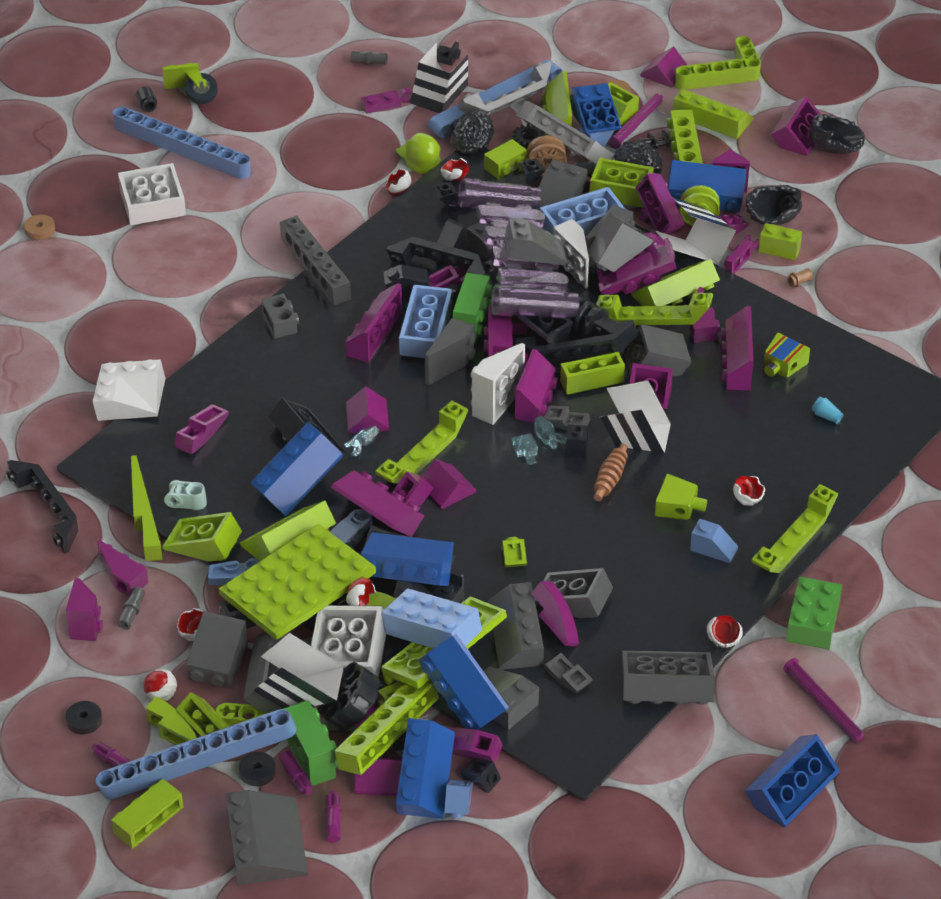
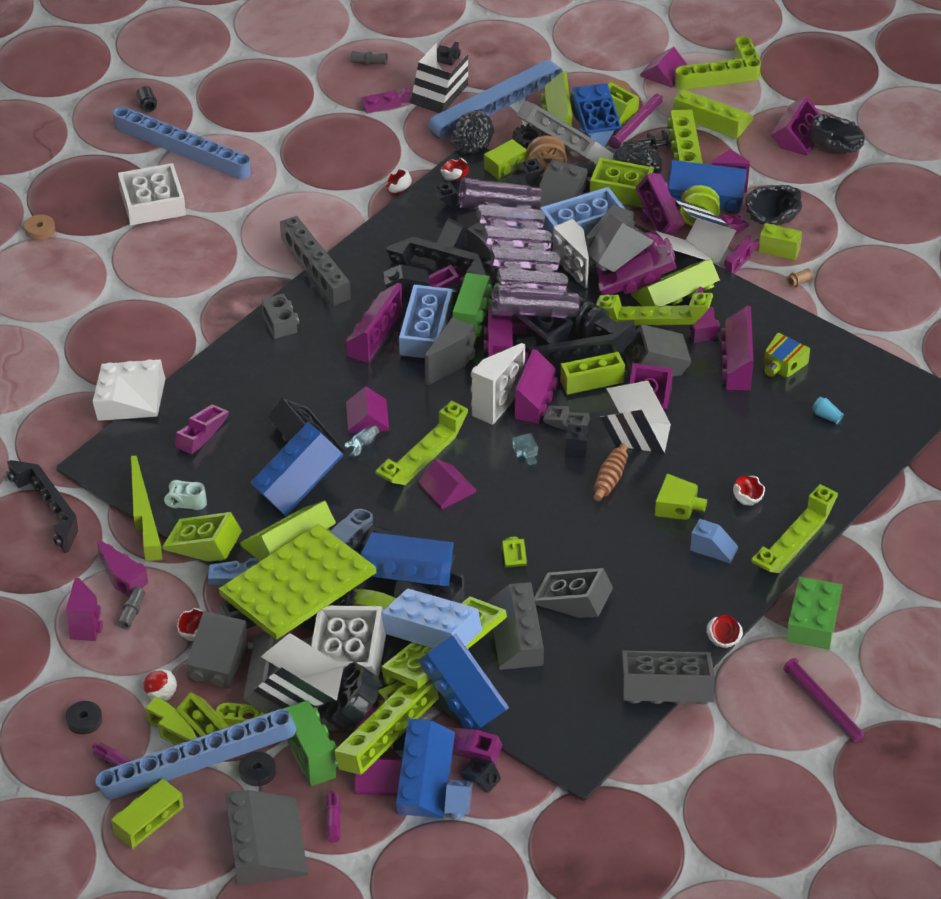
plate [162,63,218,104] -> none
magenta piece [279,751,313,795] -> none
magenta slope [331,470,425,537] -> none
hair [346,578,376,606] -> none
magenta slope [391,471,434,507] -> none
lime piece [396,133,441,174] -> none
light grey slope [457,61,551,116] -> none
dark grey slope [483,666,539,730] -> none
dark grey slope [504,218,567,265] -> none
magenta slope [531,581,579,647] -> none
clear light blue plate [535,415,566,449] -> none
dark grey slope [544,653,593,693] -> none
blue slope [745,734,840,827] -> none

